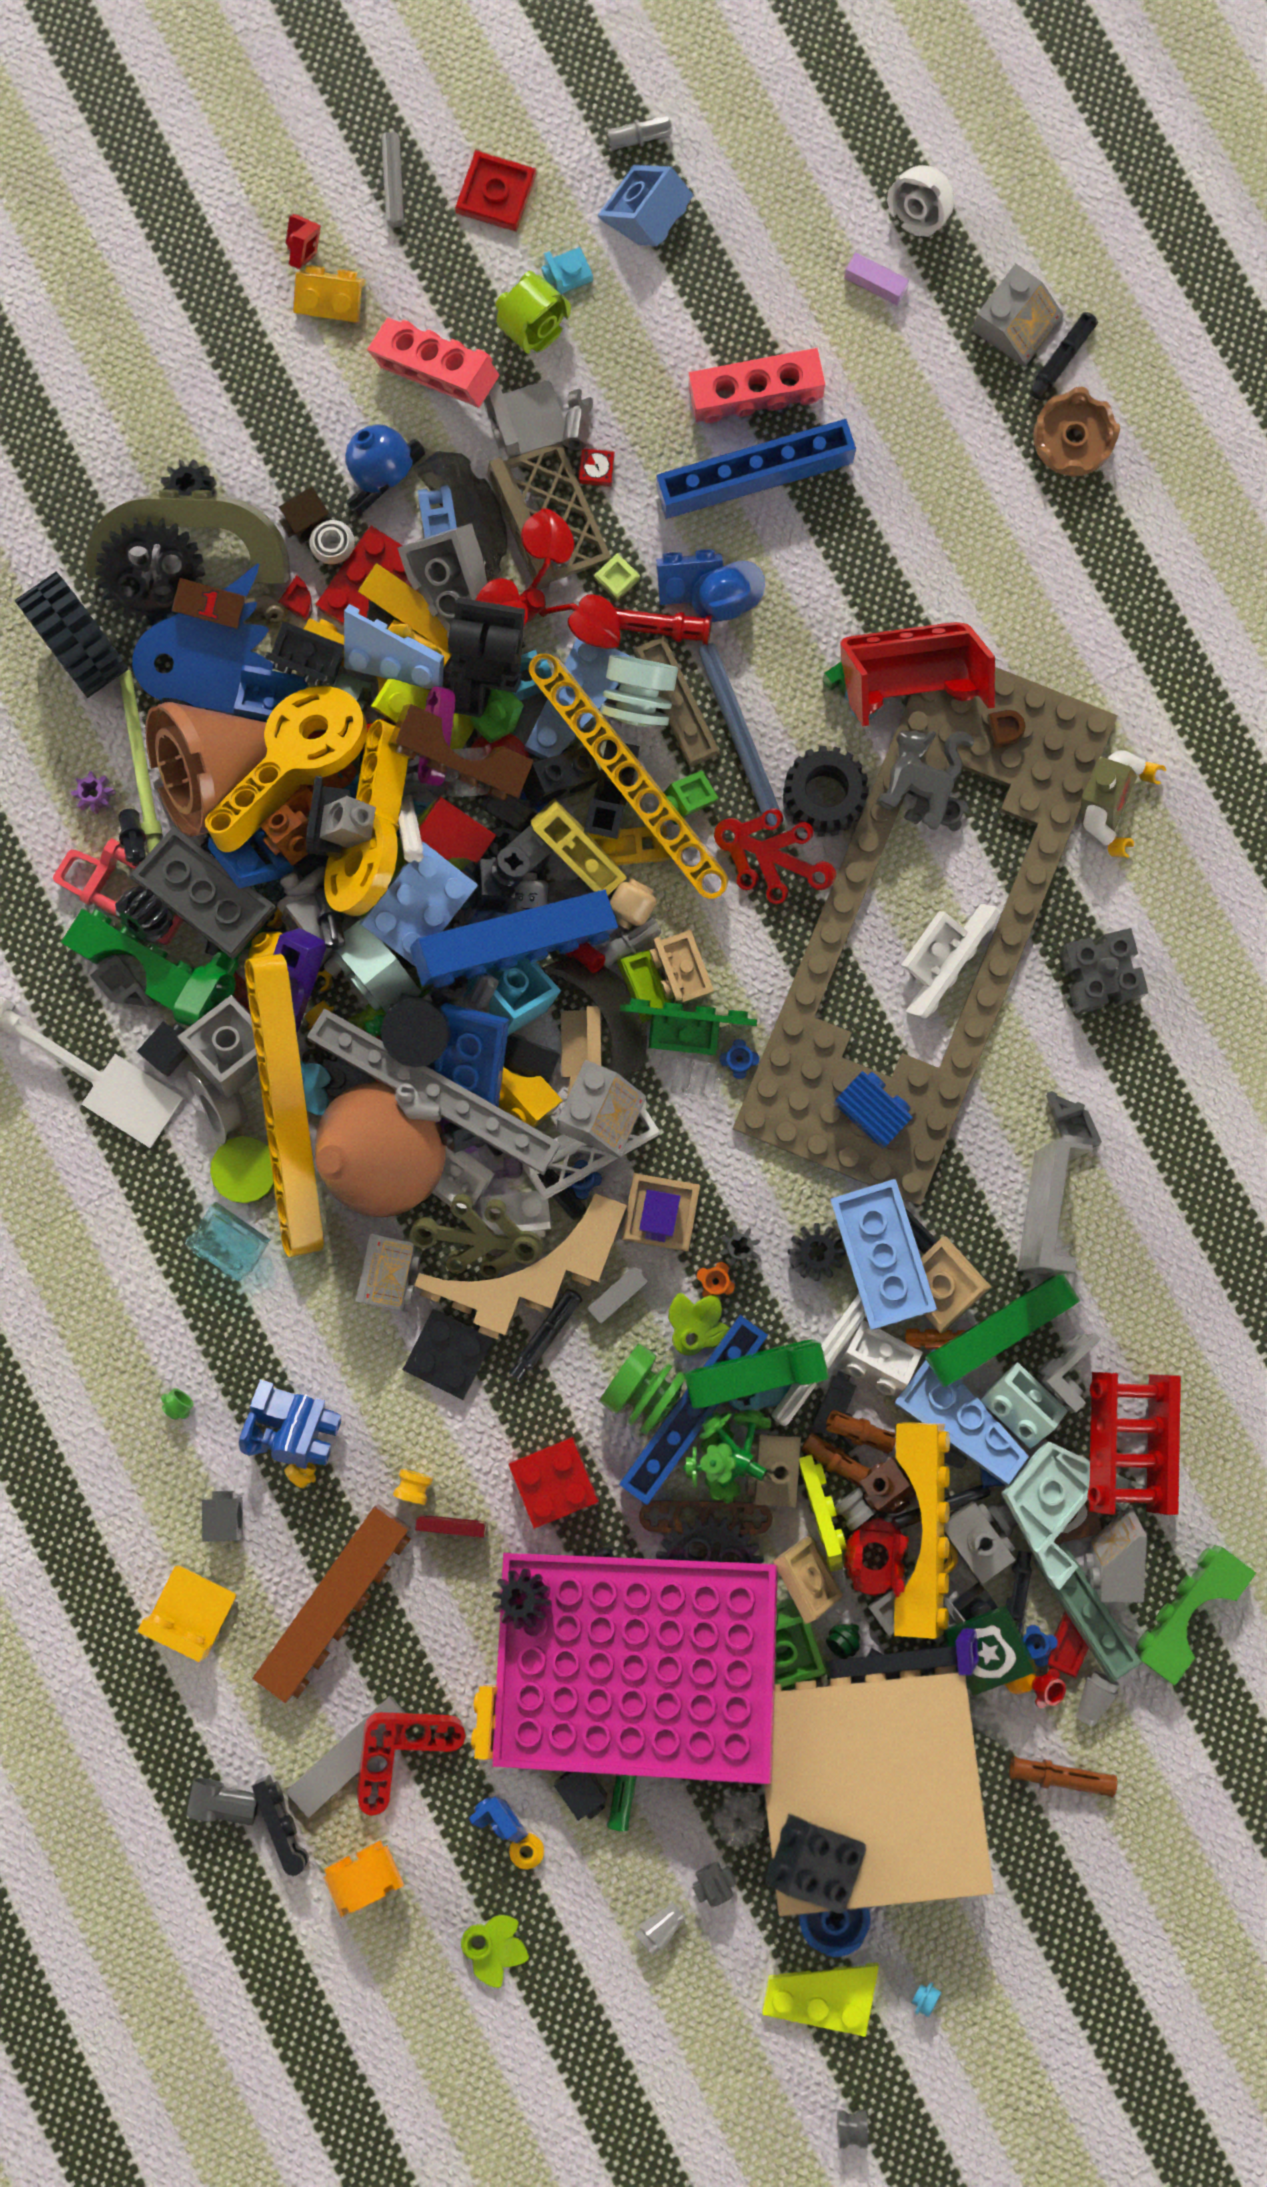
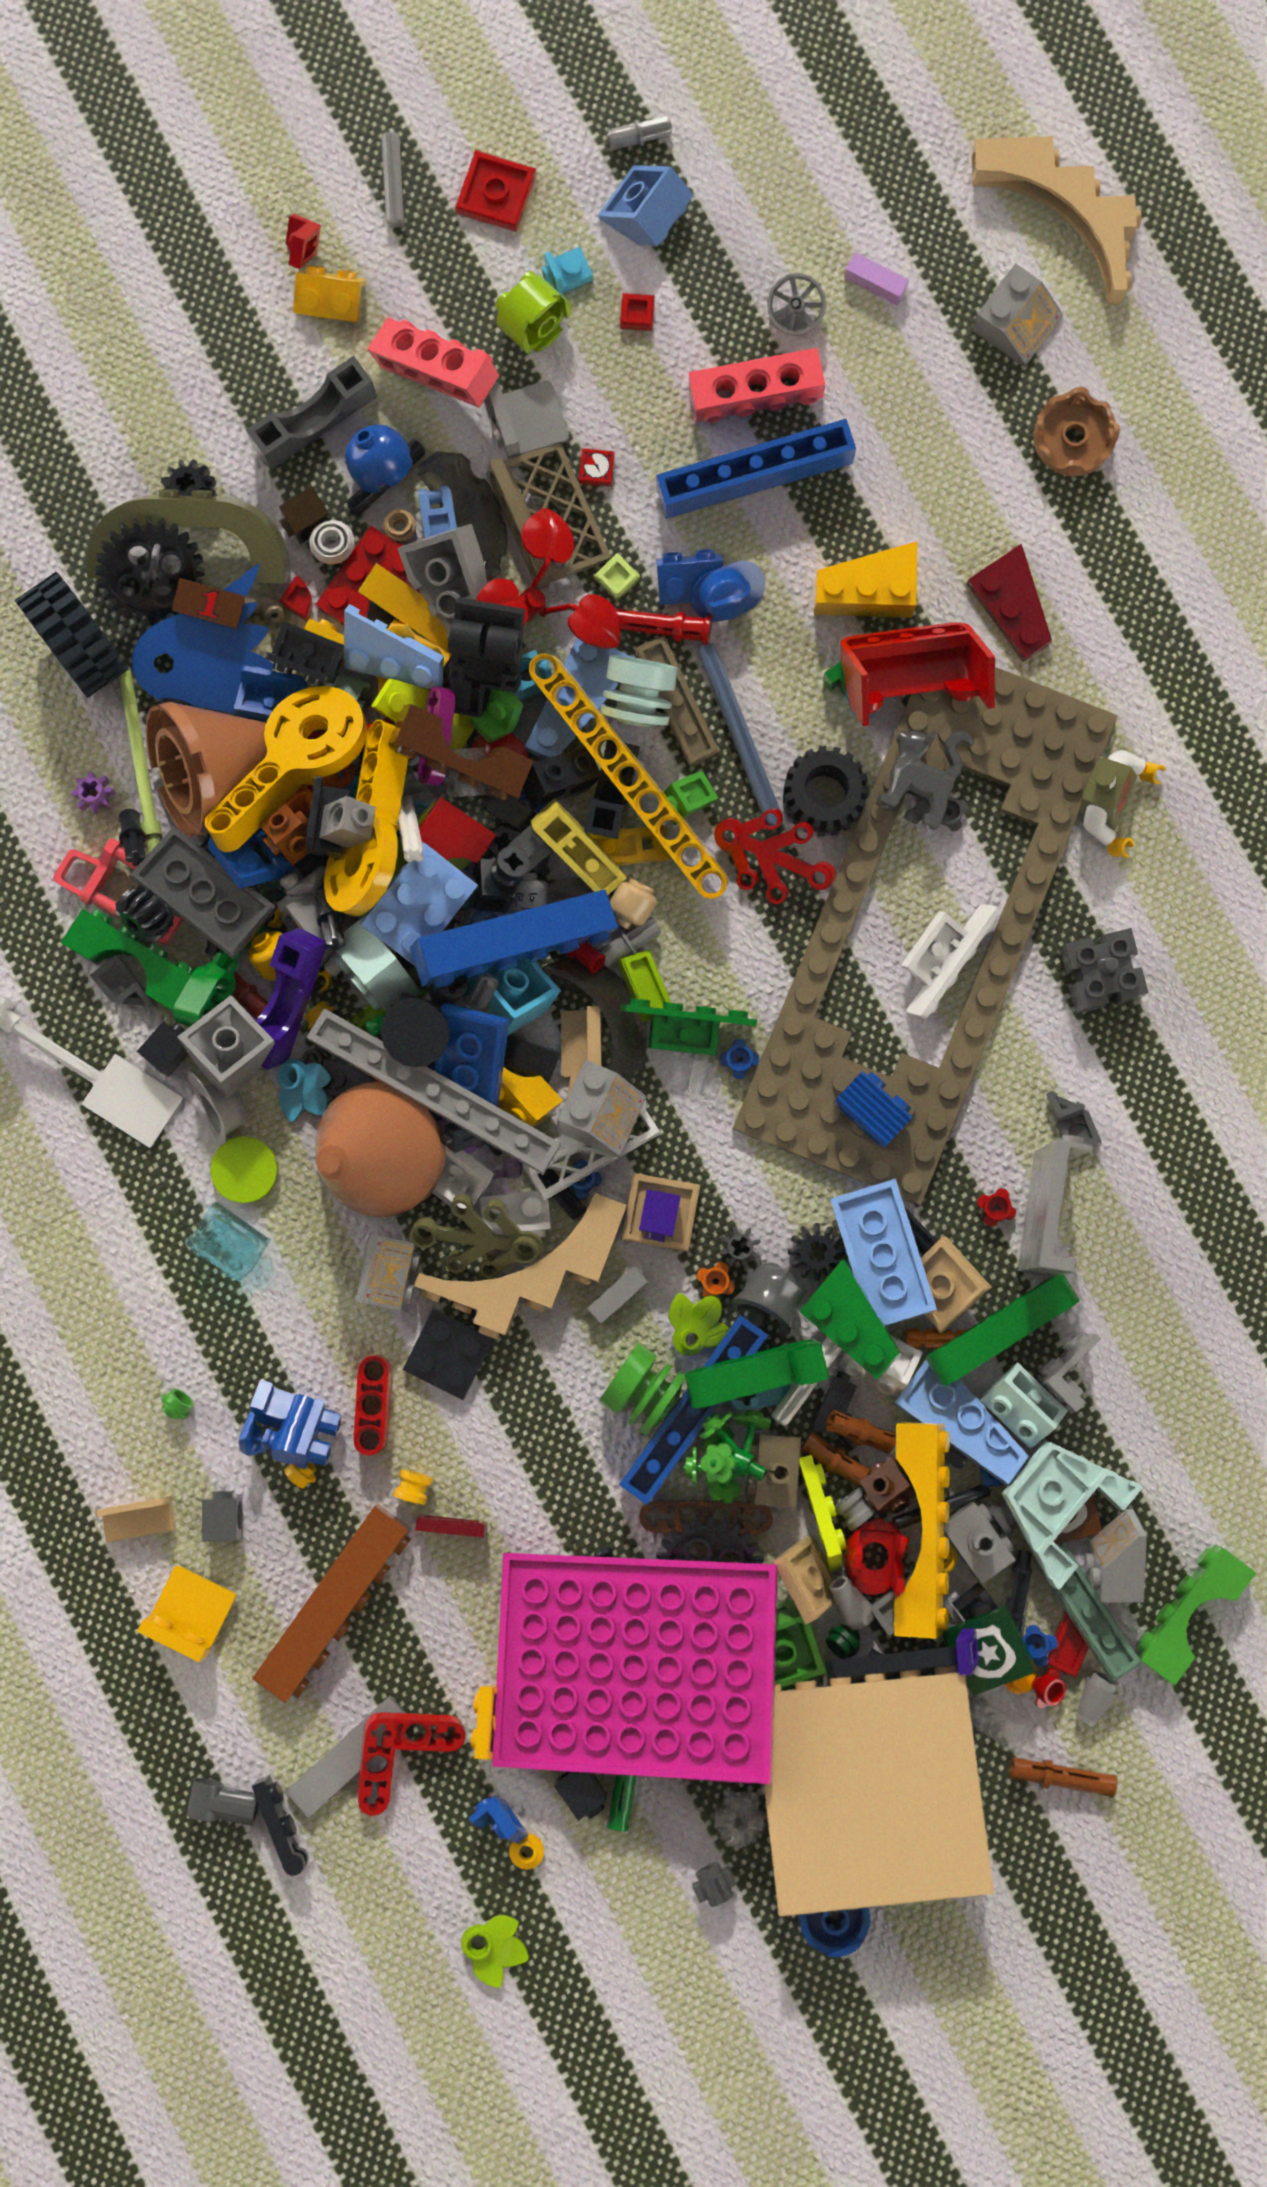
yellow beam [245,954,324,1257] -> none
light orange brick [323,1840,405,1917] -> none
light grey arm [395,1083,442,1122] -> none
black gear [492,1569,552,1629] -> none
red brick [508,1436,599,1529] -> none
black piece [509,1288,583,1381] -> none
flat silver bar [562,388,593,450] -> none
light grey cone [635,1902,687,1956] -> none
tan bracket [649,929,714,1005] -> none
neon yellow wing [762,1962,879,2037] -> none
black bracket [765,1813,866,1913] -> none
dark grey wheel [837,2110,868,2149] -> none
white cylinder [887,166,954,237] -> none
medium azure plate [912,1982,942,2018] -> none
reddish brown tile [987,710,1026,748] -> none
black piece [1029,312,1098,399] -> none
red fence [1088,1372,1181,1515] -> none
none -> tan panel [95,1495,176,1543]
none -> dark grey arch [246,356,377,470]
none -> red beam [353,1355,393,1456]
none -> tan plate [383,509,416,542]
none -> red tile [620,293,655,331]
none -> dark grey helmet [731,1262,805,1336]
none -> light grey wheel [767,273,827,336]
none -> green wing [799,1259,901,1380]
none -> yellow wedge [814,541,918,618]
none -> light grey cone [830,1576,873,1630]
none -> dark red wing [966,543,1052,662]
none -> tan arch [971,136,1141,304]
none -> red plate [977,1188,1016,1227]

